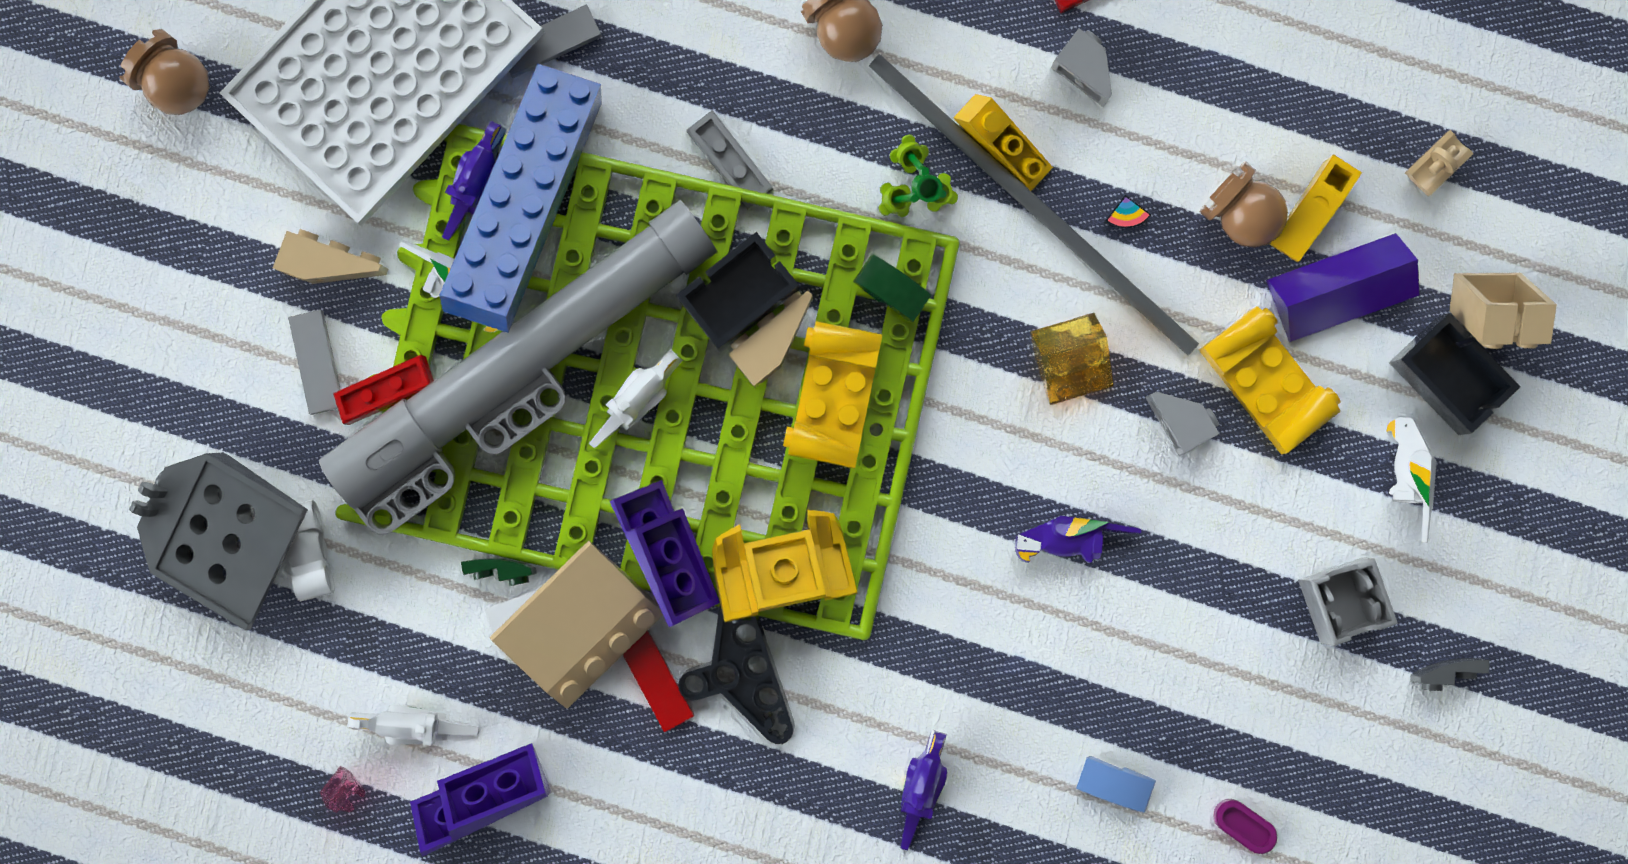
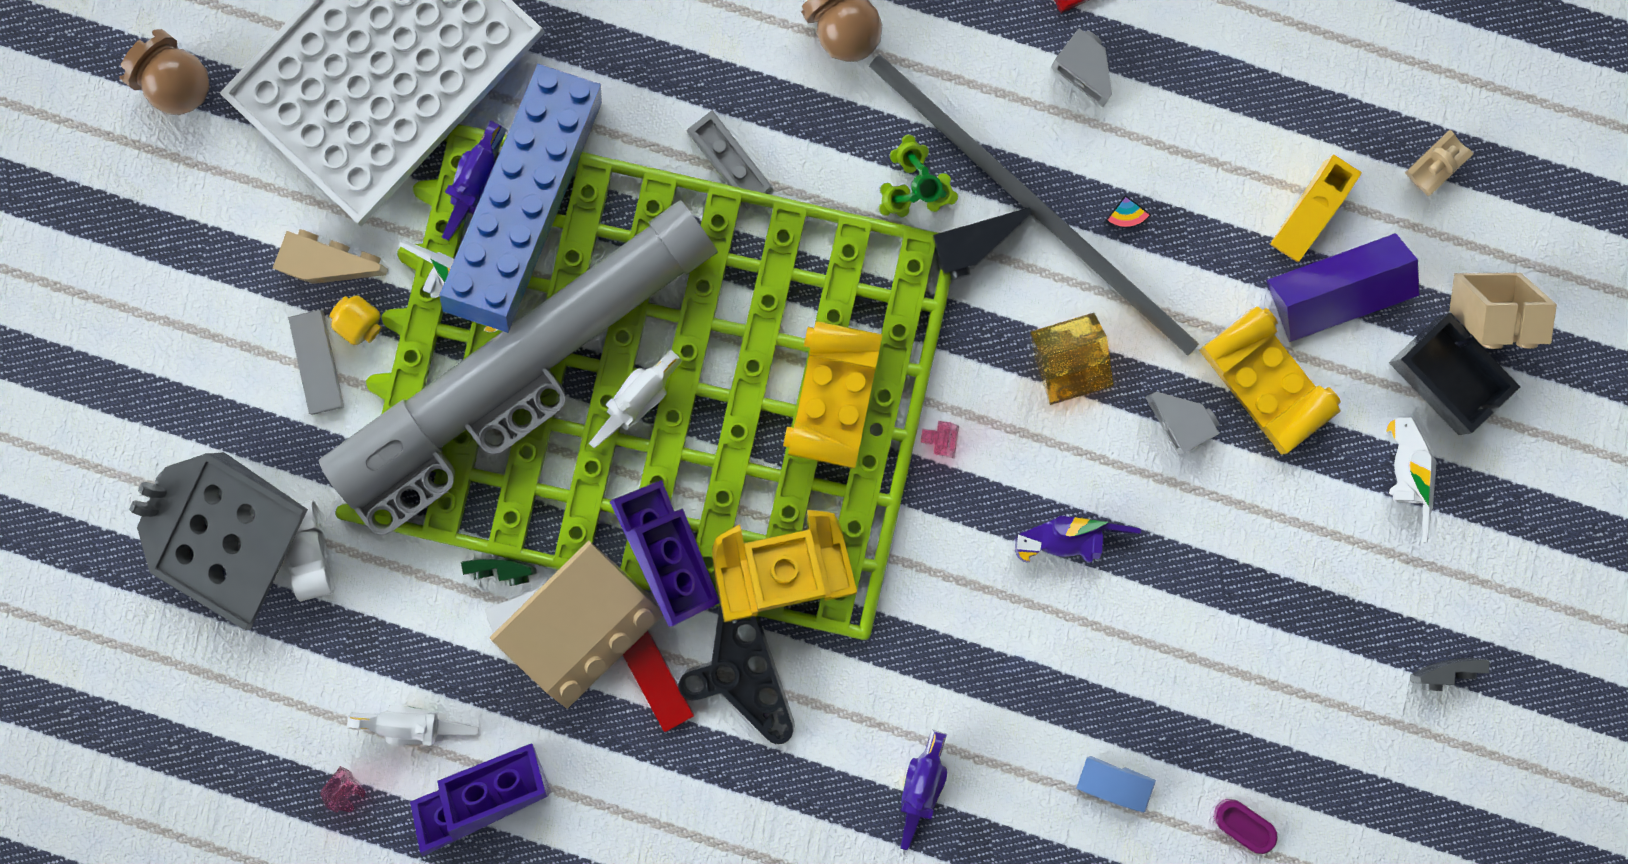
red tile [333,355,434,425] -> none
light grey tile [509,4,602,78] -> none
black piece [676,232,799,352] -> none
tan slope [729,290,813,388] -> none
dark green slope [853,254,932,322] -> none
yellow slope [953,94,1053,191] -> none
medium nougat tile [1199,161,1288,248] -> none
light grey piece [1298,558,1398,646] -> none
none -> yellow head [329,295,382,345]
none -> clear pink tile [920,421,959,458]
none -> black slope [932,207,1032,281]

